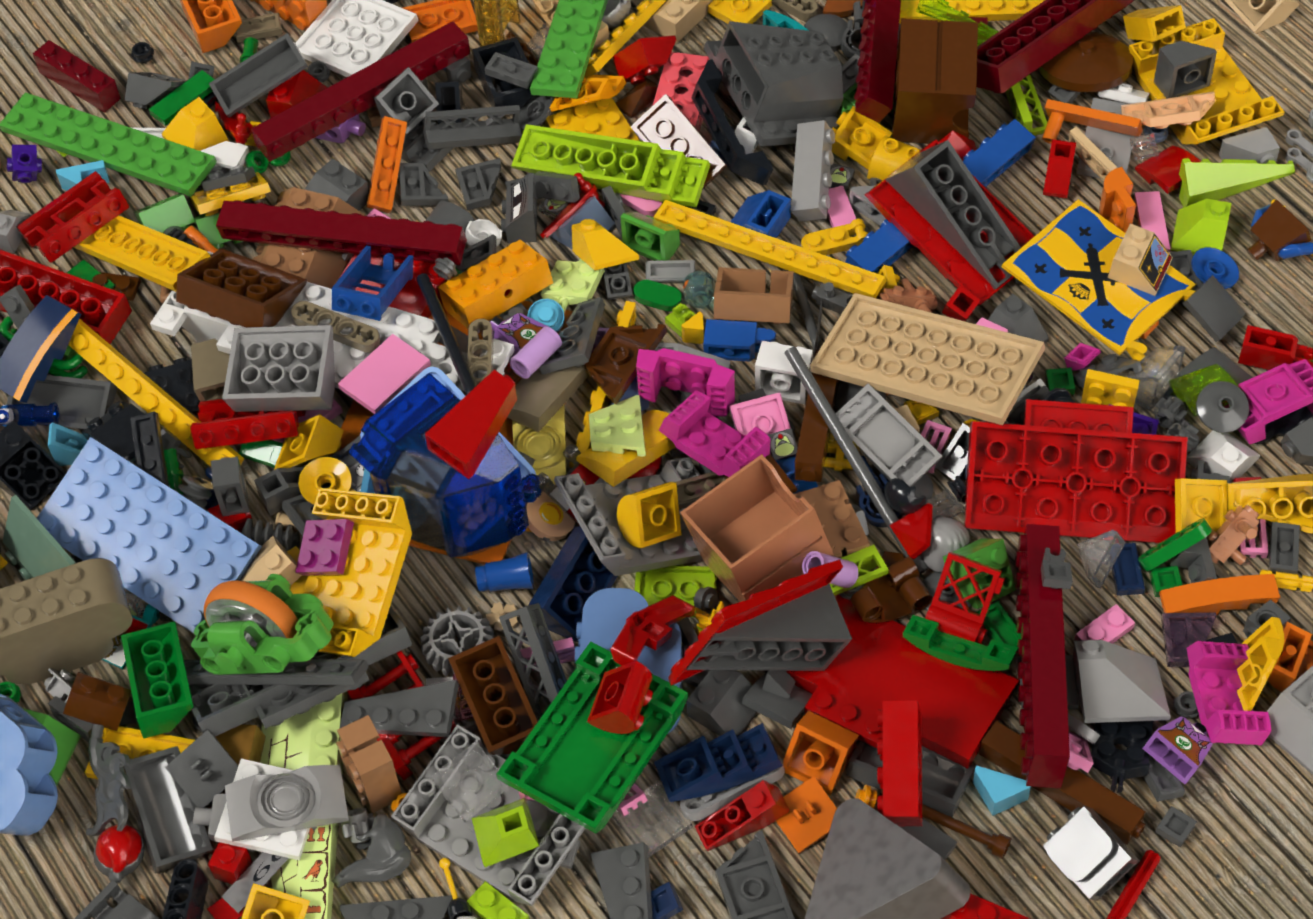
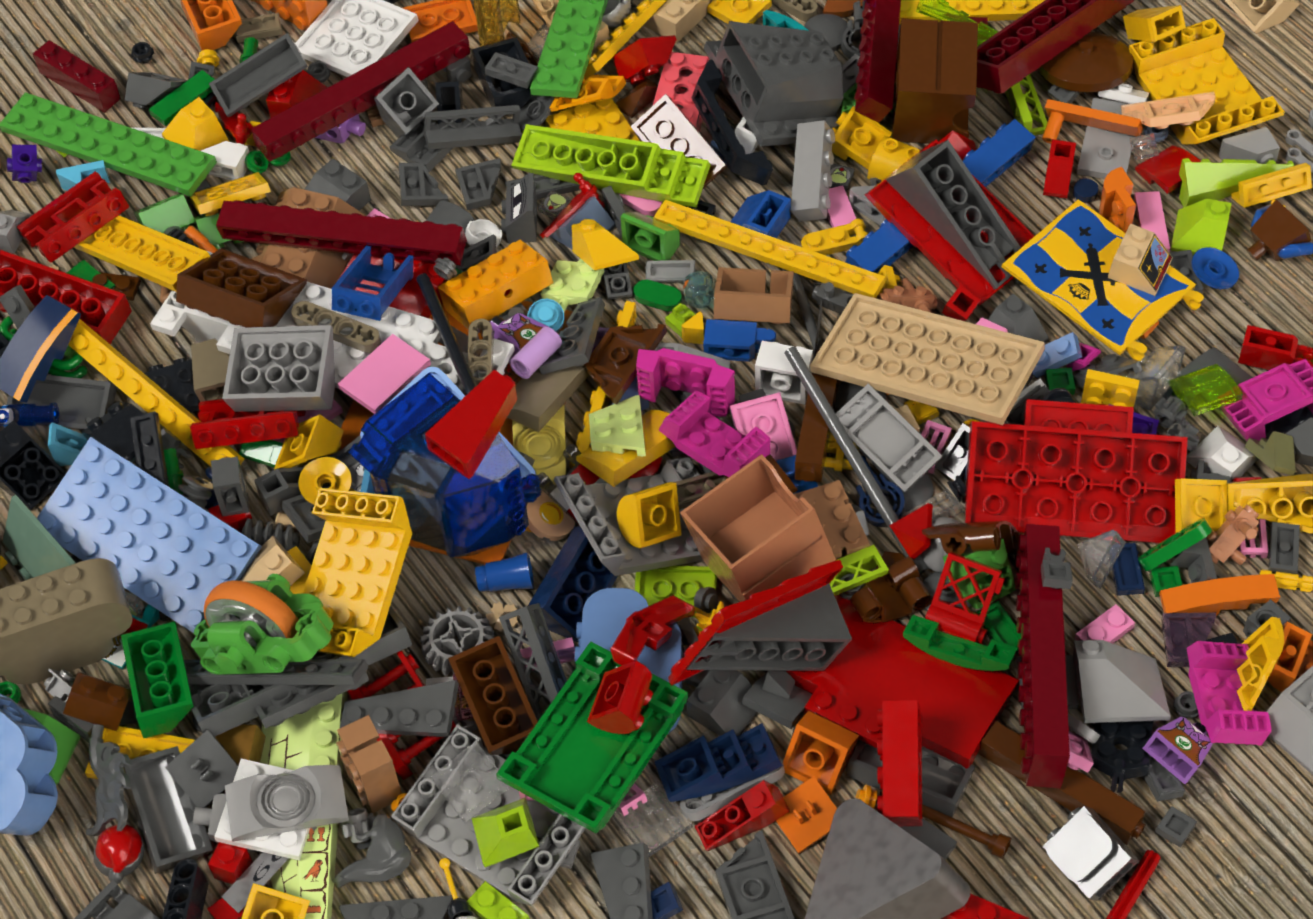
dark grey plate [201,165,256,192] -> none
magenta plate [296,519,354,576] -> none
orange piece [366,116,407,213] -> none
dark grey plate [534,171,580,202] -> none
tile [768,428,797,461] -> none
lavender pin [802,551,858,588] -> none
black hair [884,478,926,515] -> none
medium azure slope [973,765,1031,816] -> none
tan tile [1069,127,1118,181] -> none
dark grey slope [1154,41,1217,99] -> none
dark grey slope [1183,275,1246,342] -> none
dark grey dish [1196,381,1249,433] -> none
none -> yellow plate [197,49,220,69]
none -> reddish brown panel [922,521,1019,555]
none -> medium blue plate [1033,332,1082,378]
none -> dark blue tile [1073,178,1099,203]
none -> yellow panel [1231,163,1312,208]
none -> olive slope [1245,431,1296,476]

